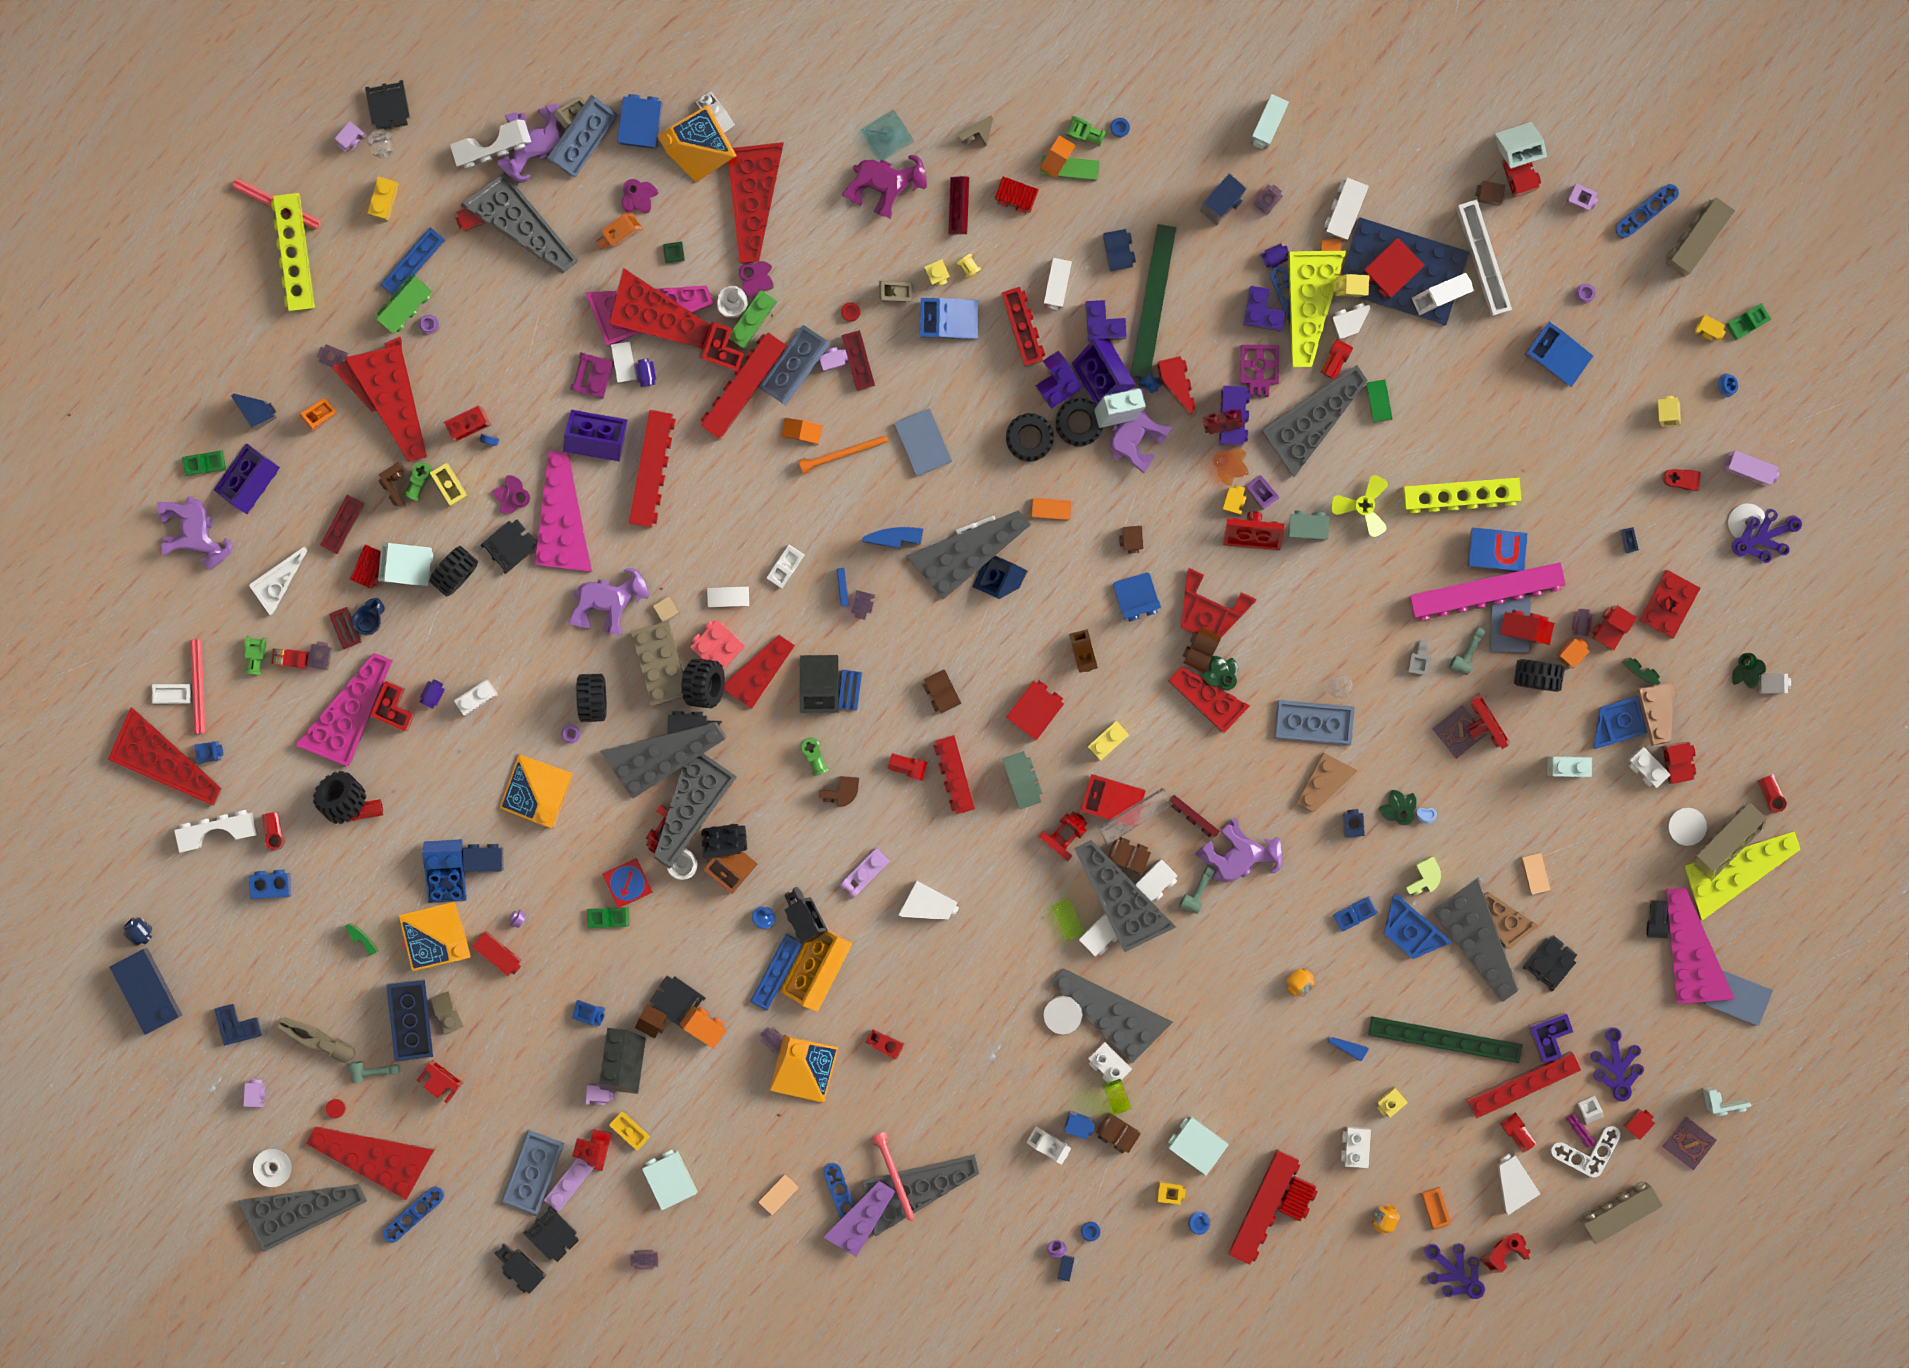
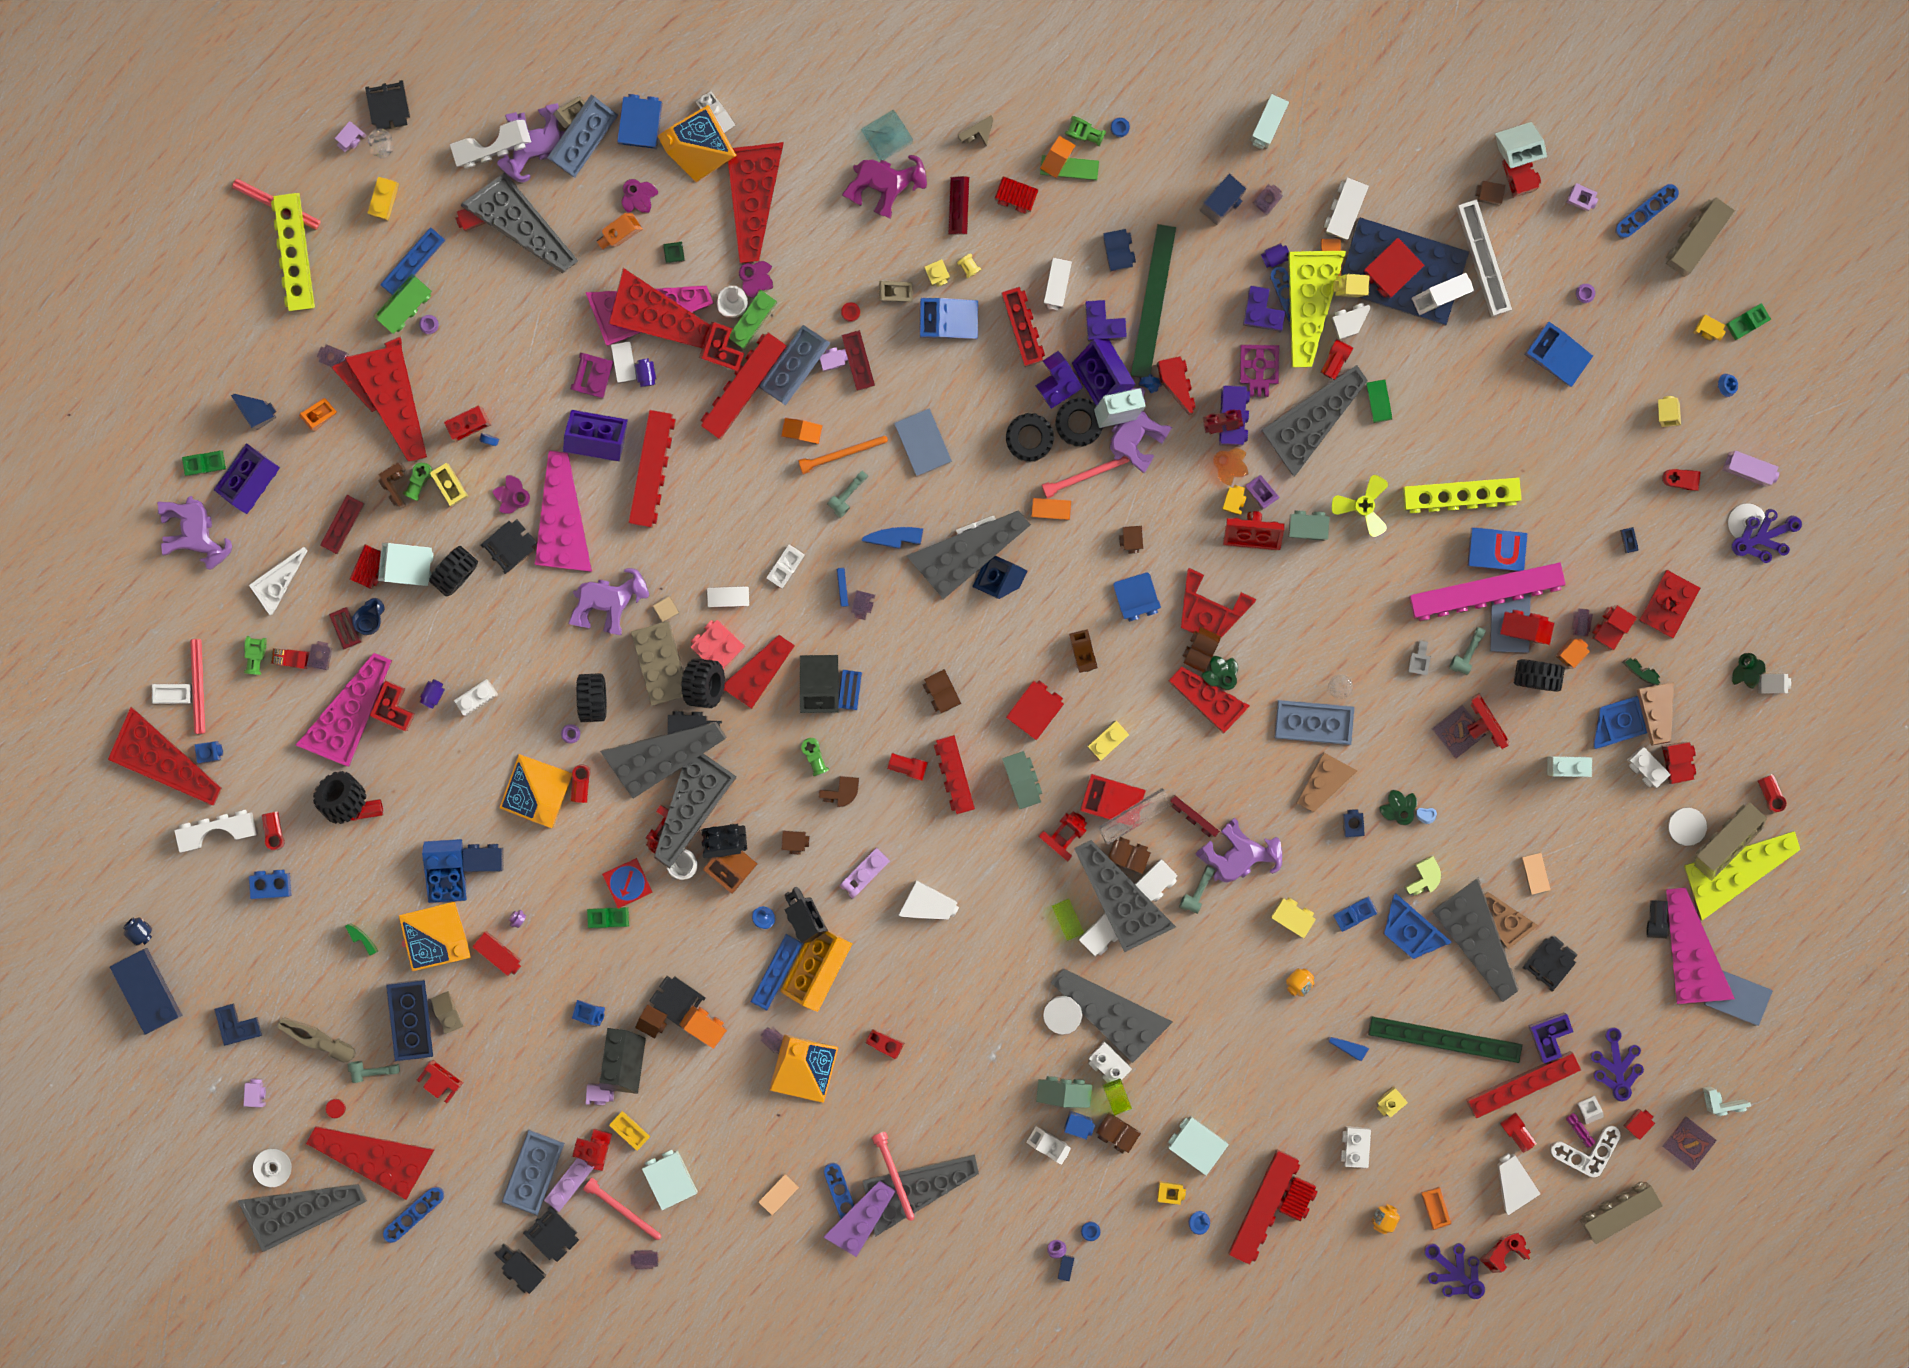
none -> red piece [571,764,591,803]
none -> coral piece [582,1177,661,1240]
none -> reddish brown brick [782,830,810,855]
none -> sand green brick [827,471,868,518]
none -> sand green brick [1036,1076,1092,1108]
none -> coral piece [1042,456,1130,499]
none -> light yellow brick [1271,897,1316,938]

